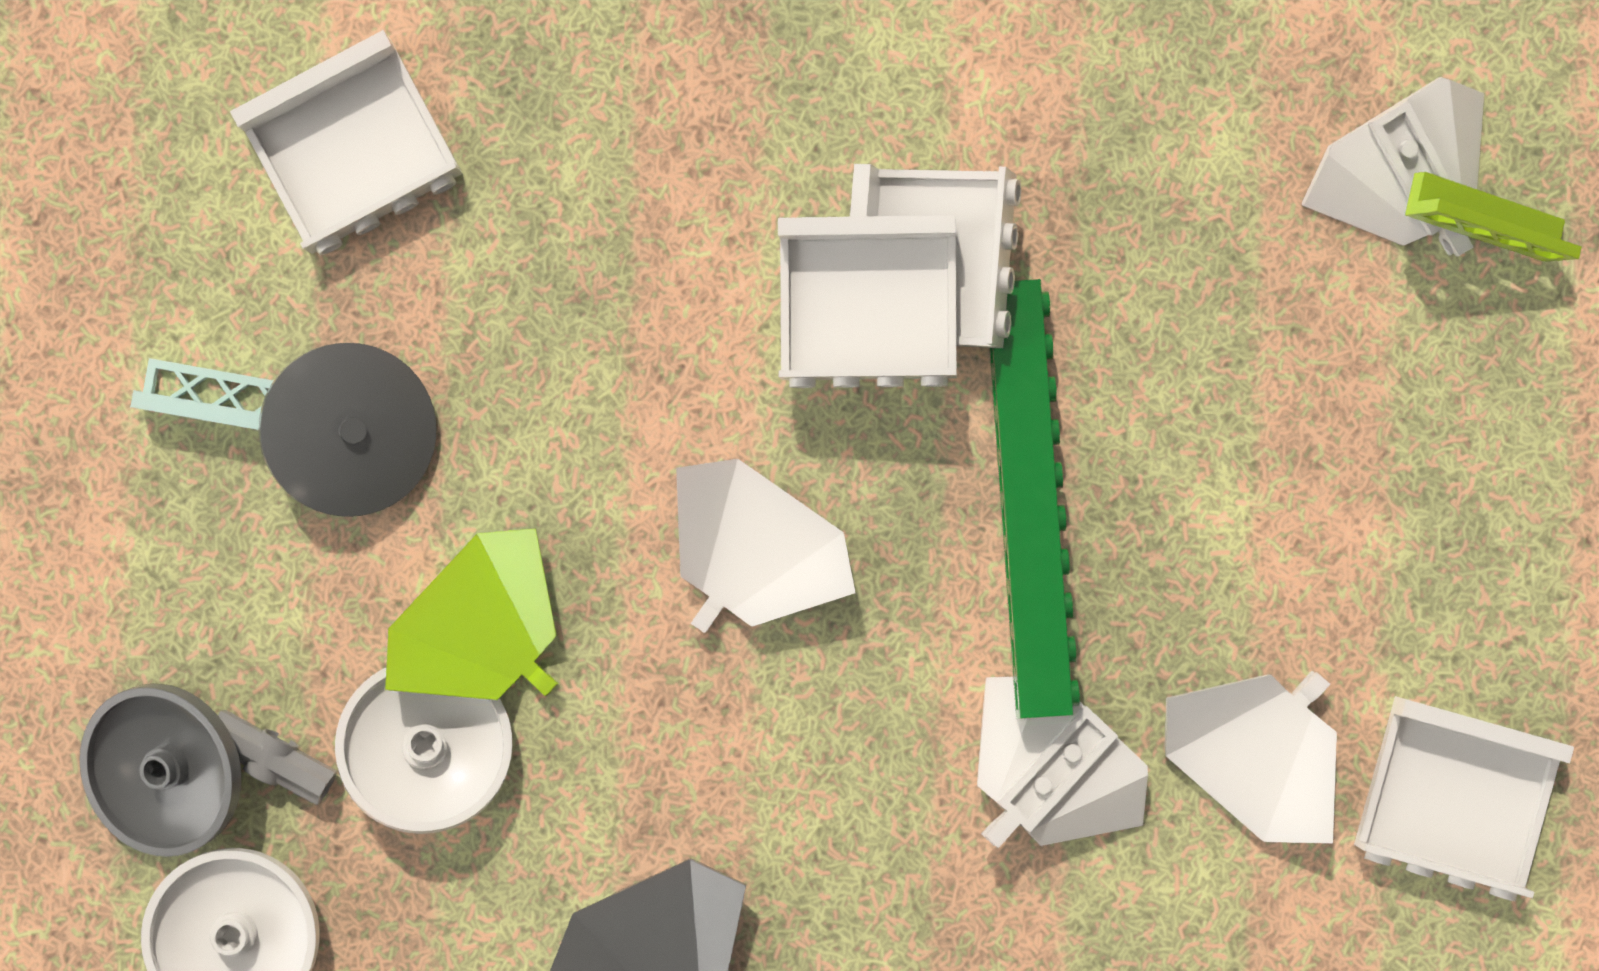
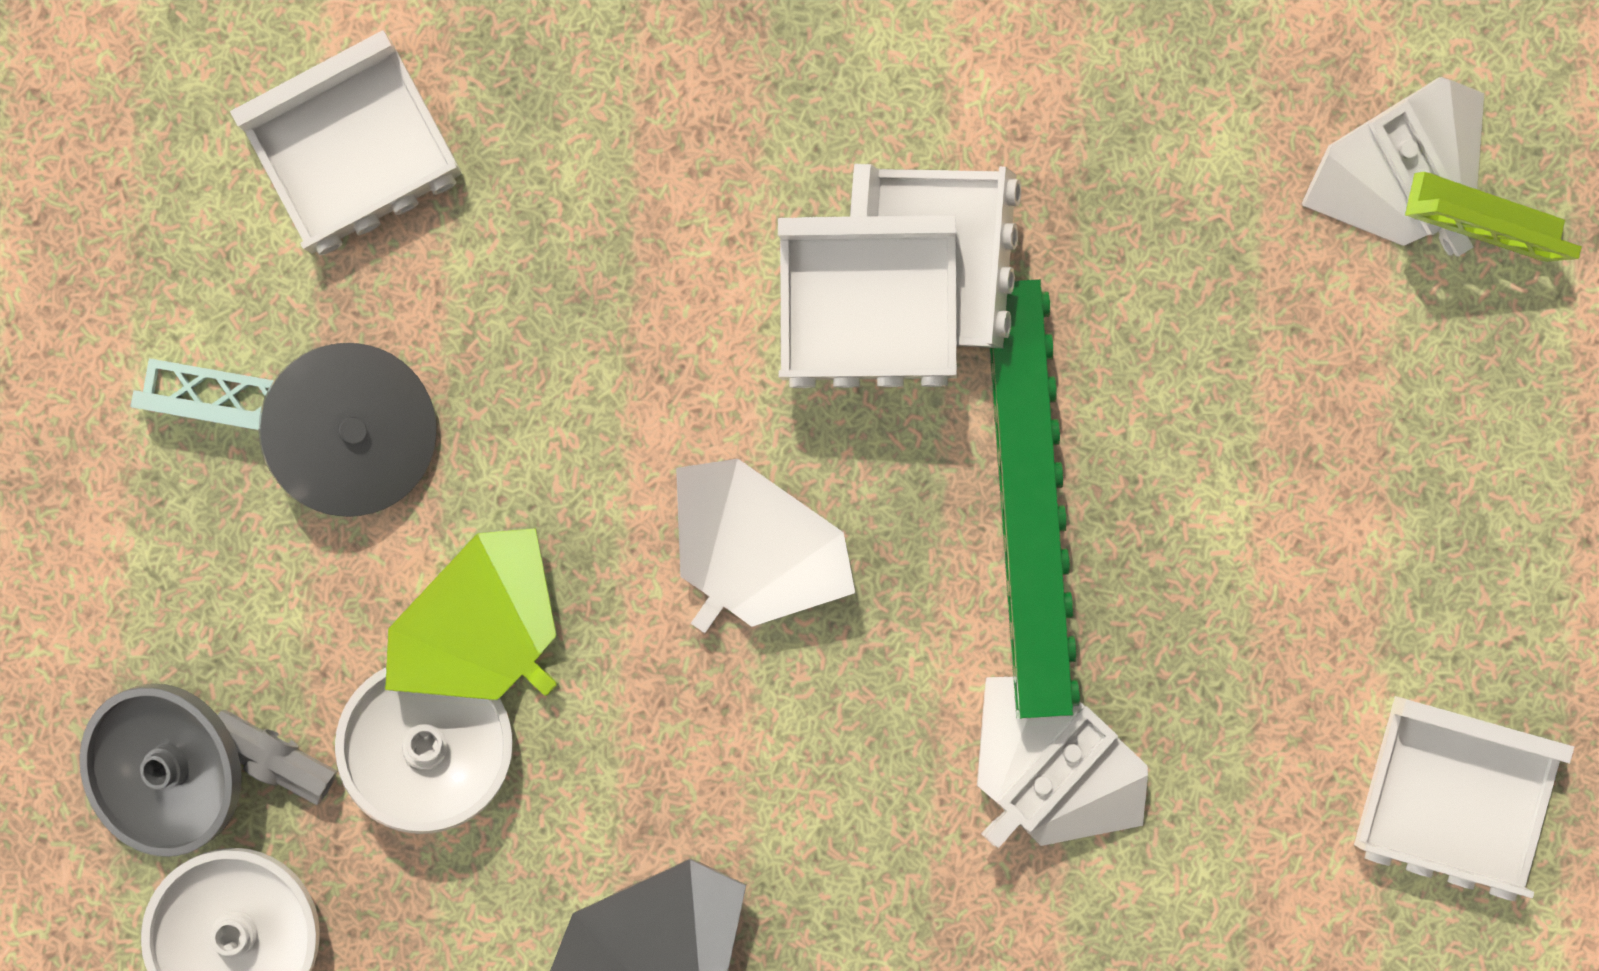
white panel [1164,671,1337,843] -> none

